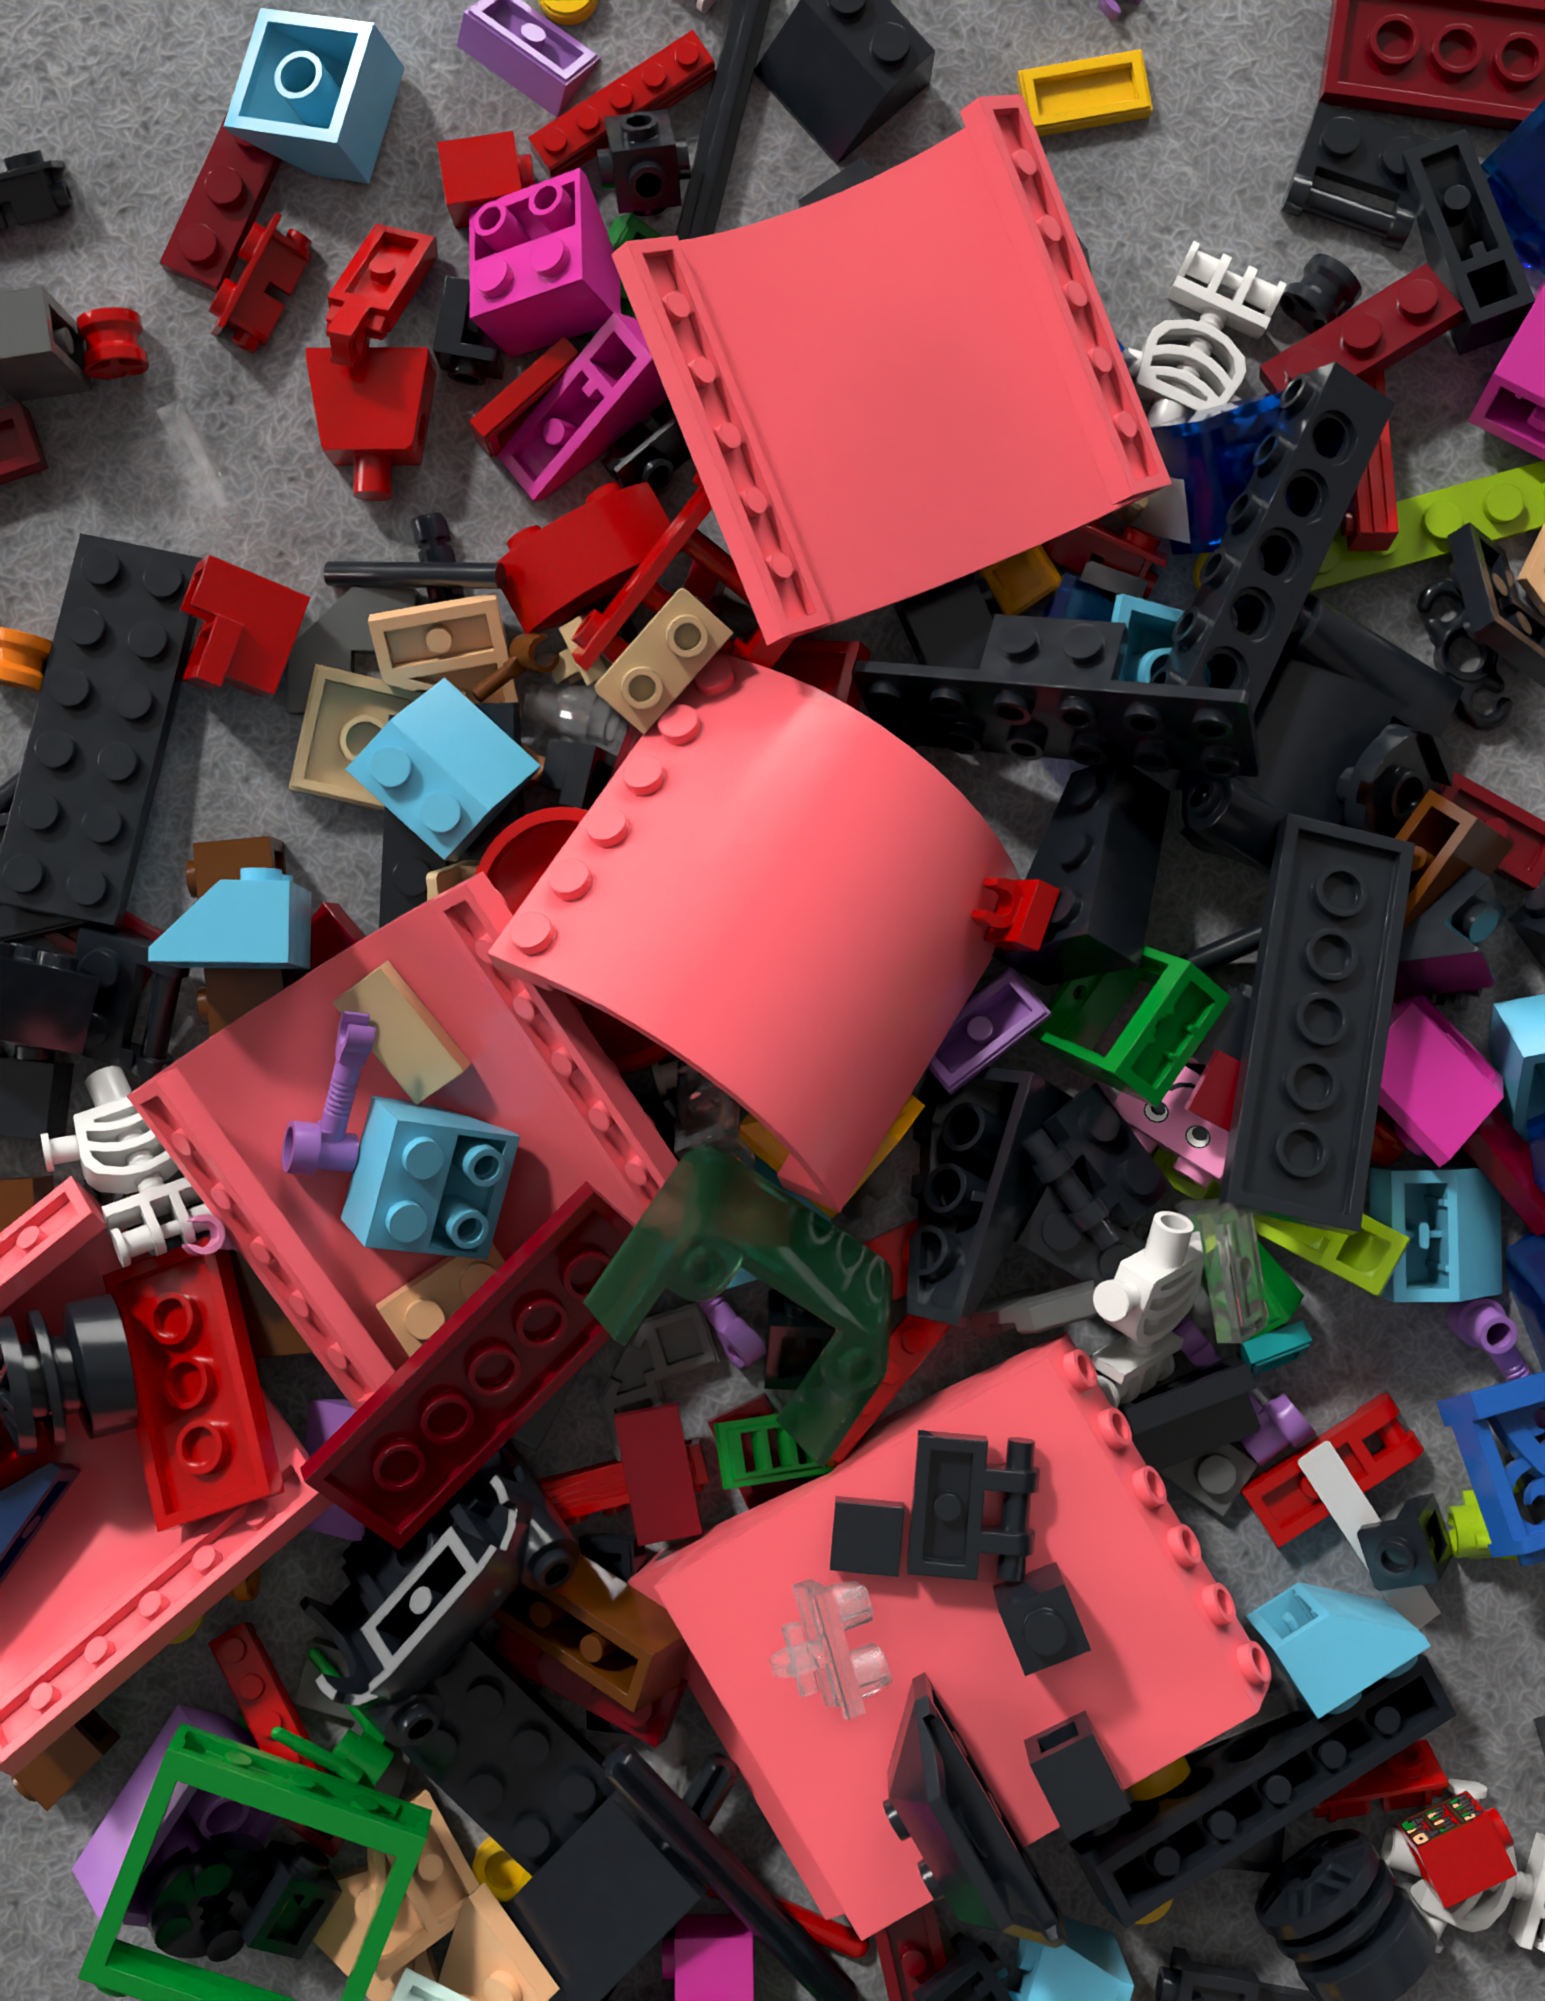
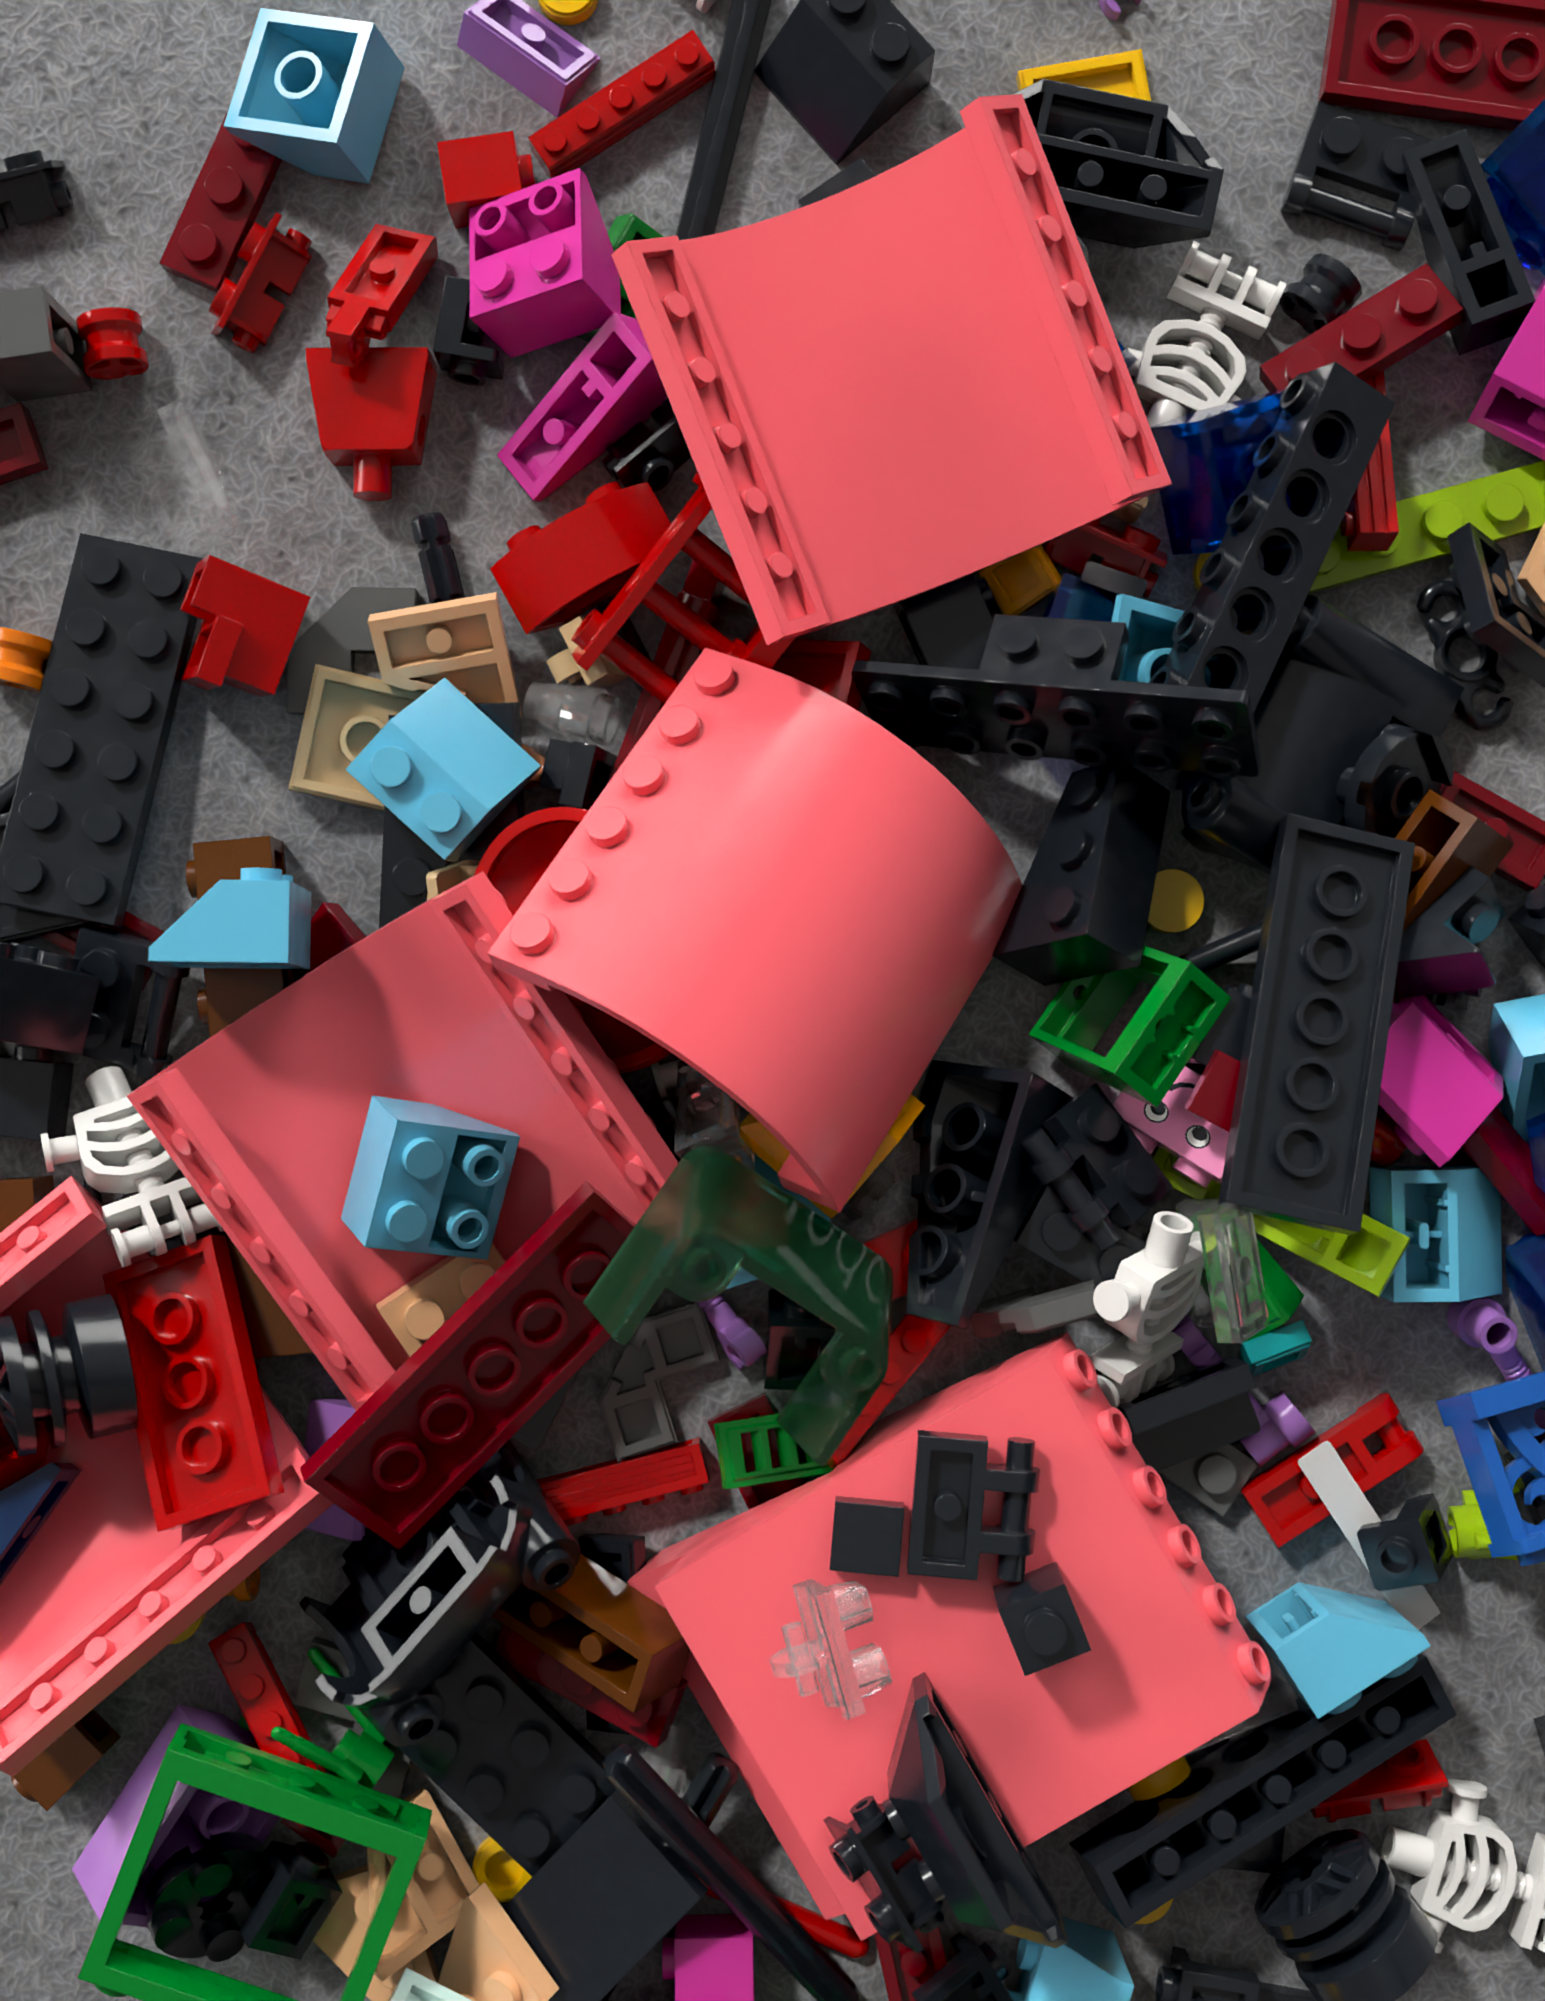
bright pink hand [182,1214,239,1256] -> none
medium lavender brick [282,1011,376,1176] -> none
black bar [323,561,506,589] -> none
tan tile [333,960,471,1105] -> none
red tile [469,336,579,457] -> none
reddish brown hand [471,633,560,703] -> none
tan bracket [595,588,734,734] -> none
black brick [596,109,691,216] -> none
dark red tile [614,1402,703,1546] -> none
medium lavender slope [926,967,1052,1095] -> none
red tile [971,877,1061,952] -> none
black brick [1024,1711,1131,1841] -> none
white sticker [1141,477,1191,544] -> none
red brick [1397,1790,1517,1909] -> none
none -> black hinge [823,1796,945,1953]
none -> black wedge [1012,79,1224,249]
none -> yellow tile [1147,869,1204,934]

